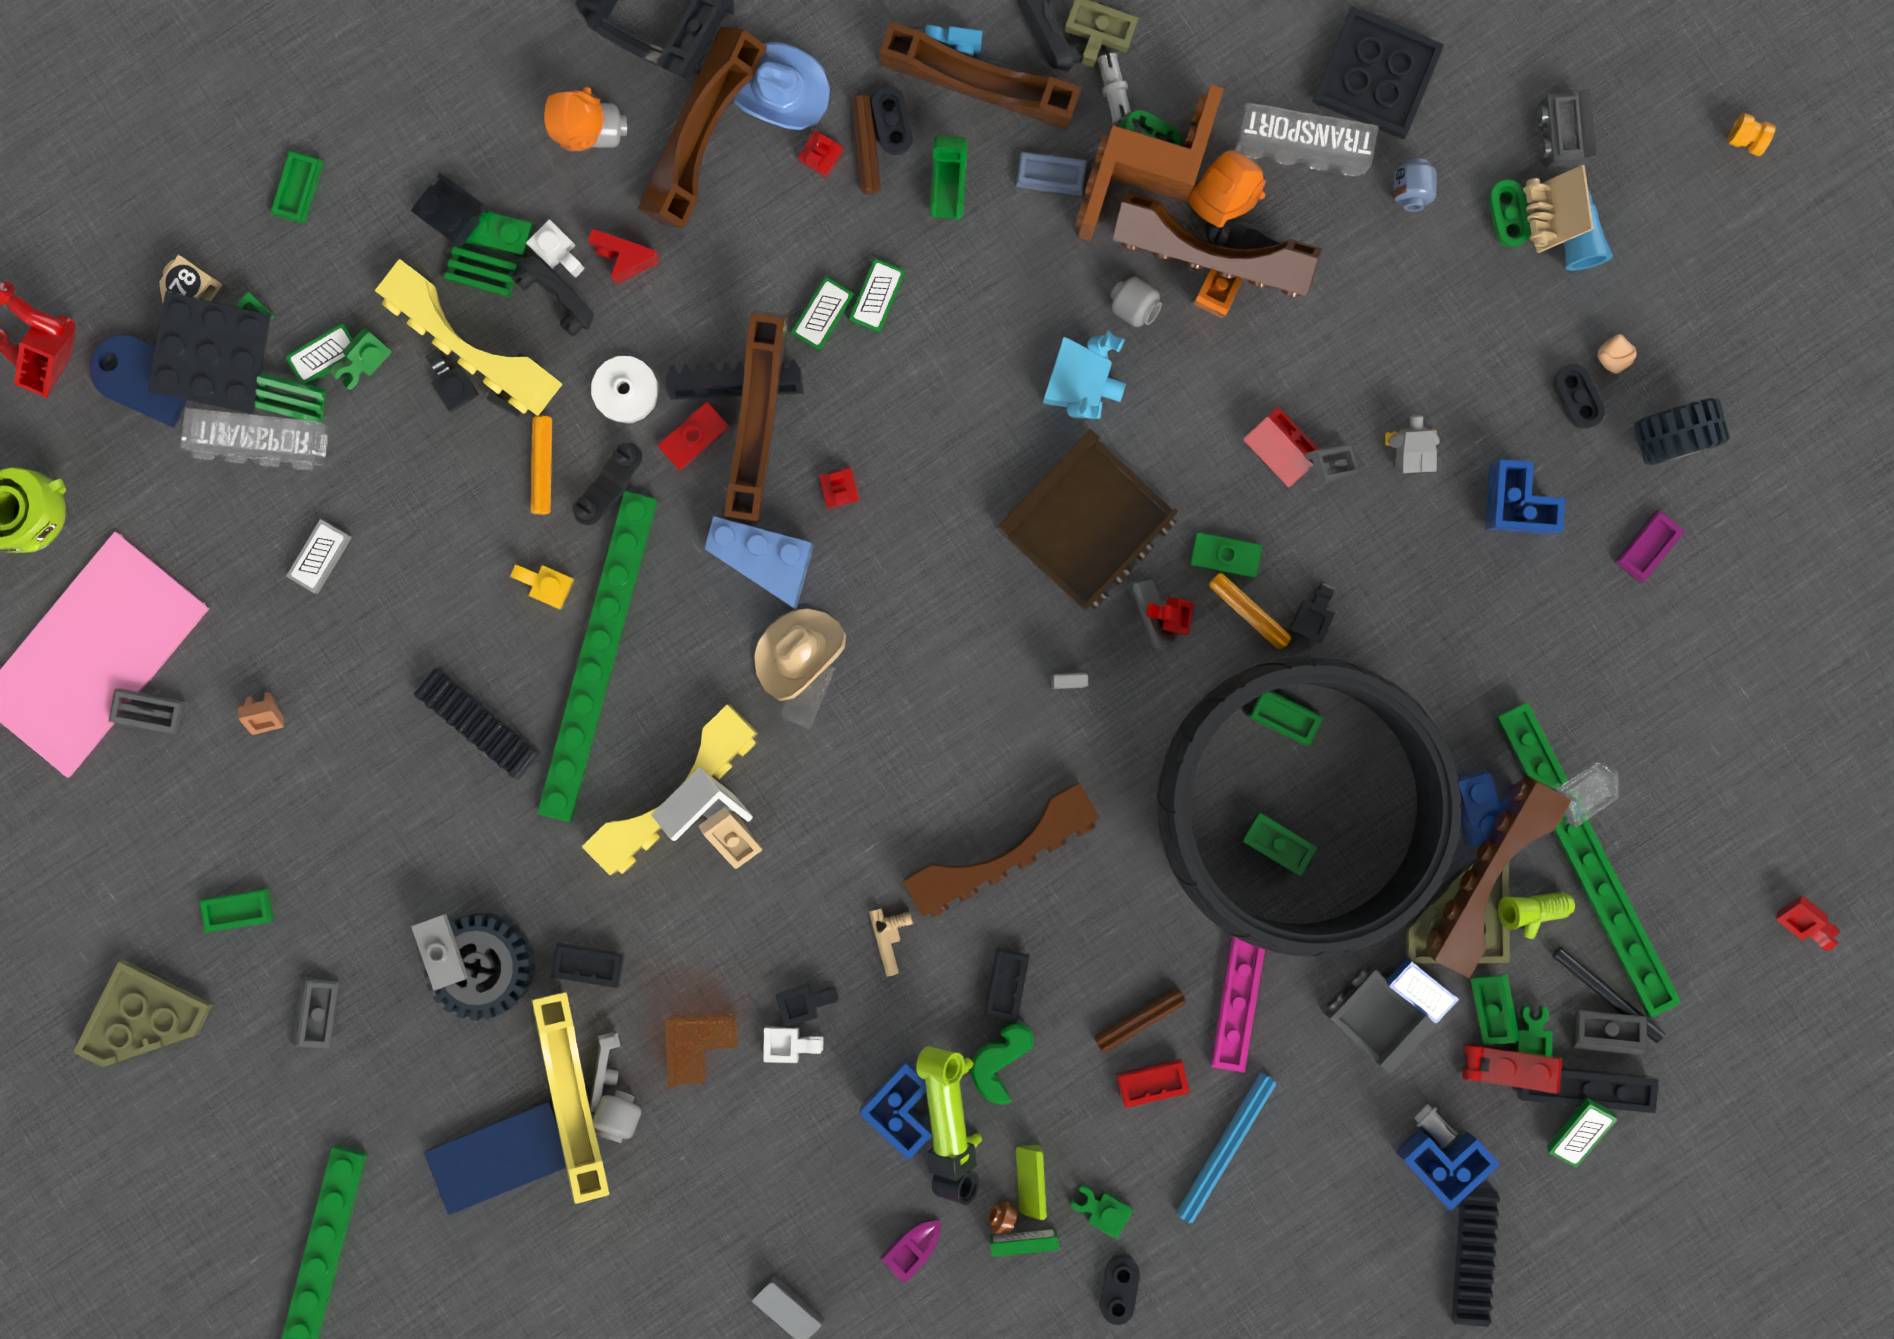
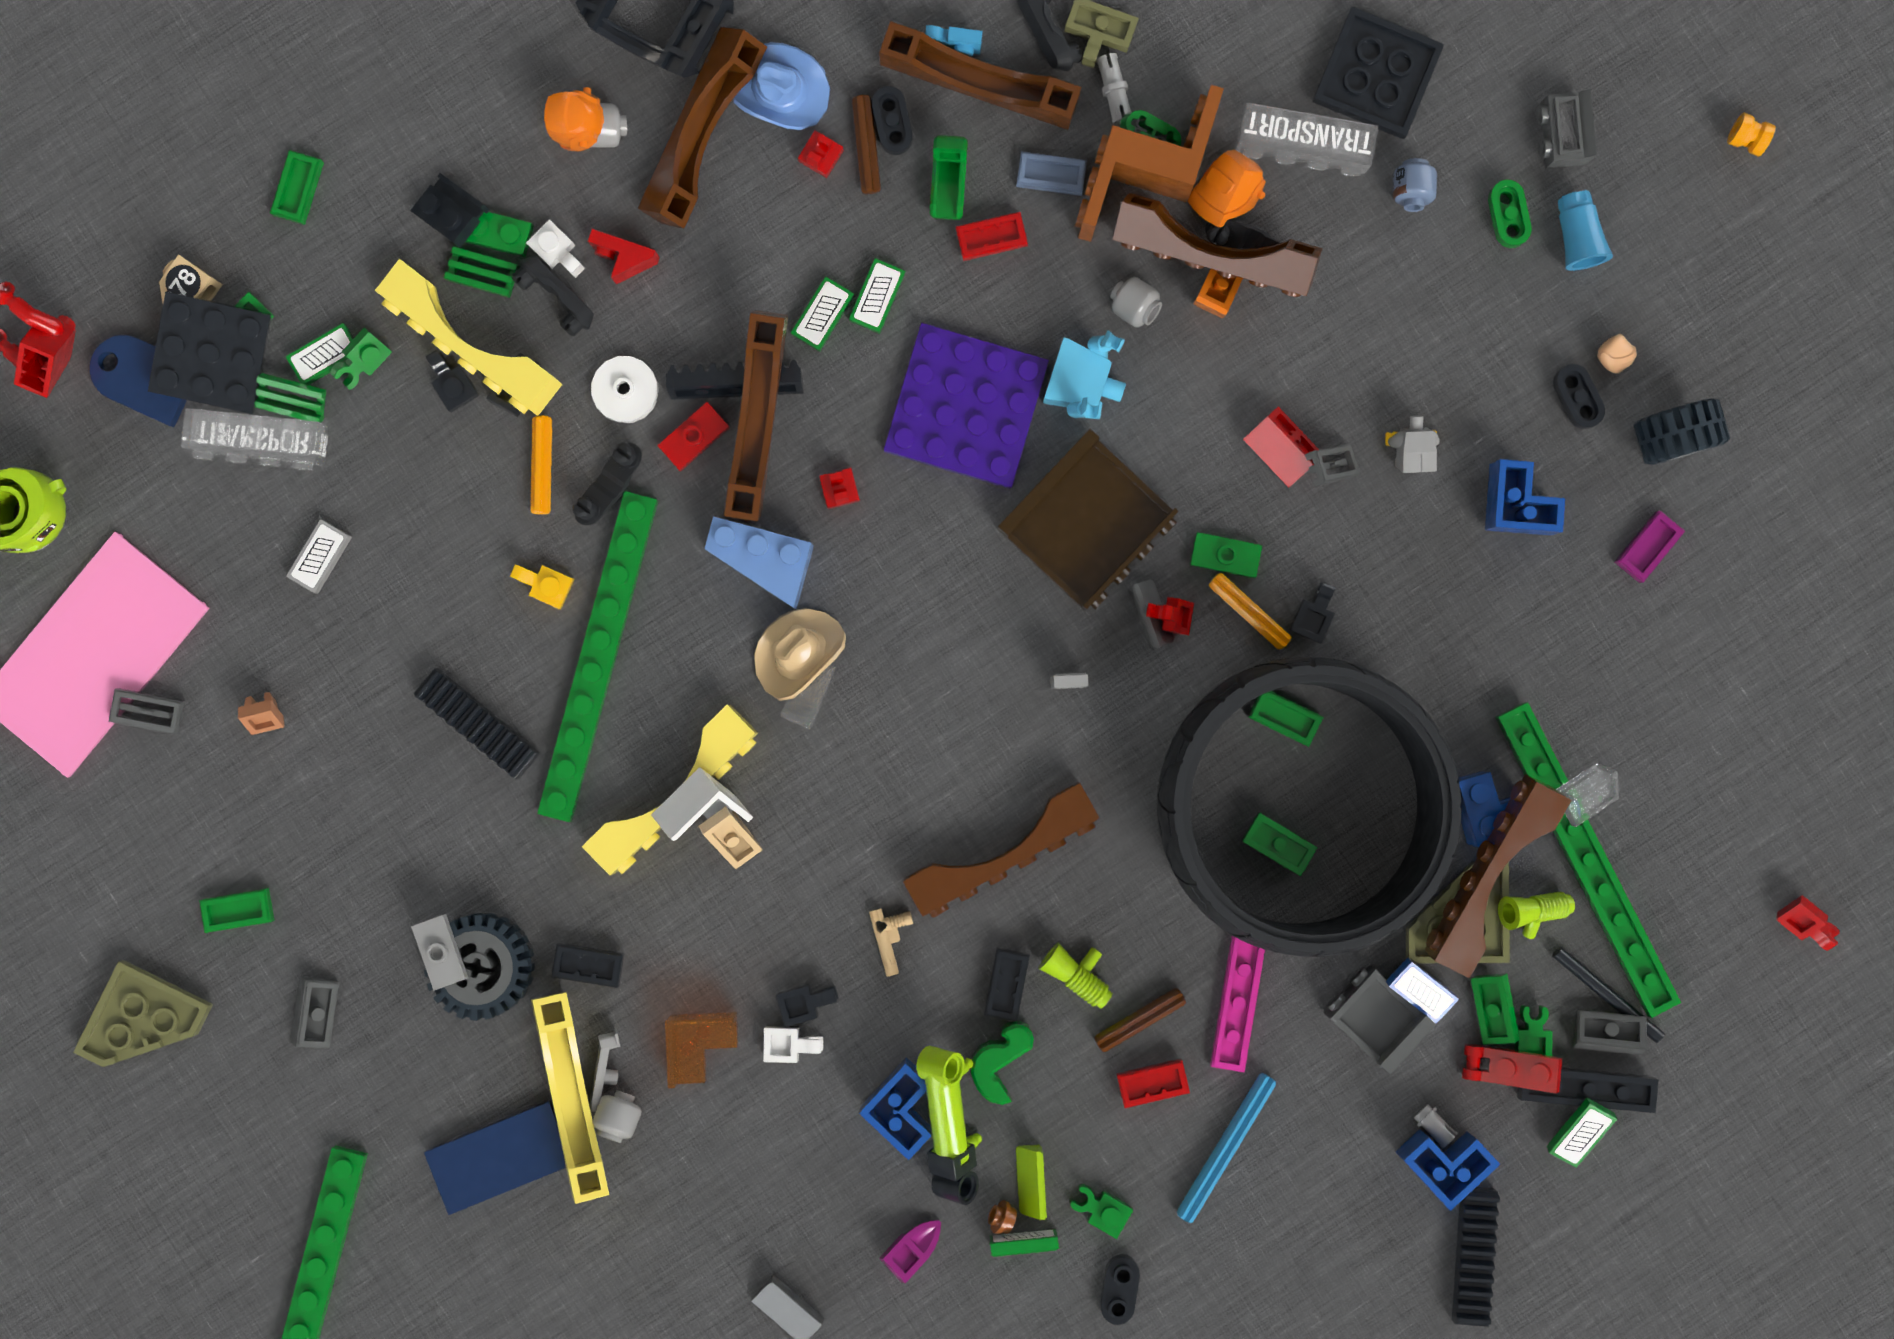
tan hinge [1523,165,1593,253] -> none
none -> dark purple plate [884,323,1049,489]
none -> red plate [955,212,1028,261]
none -> lime piece [1038,942,1113,1009]

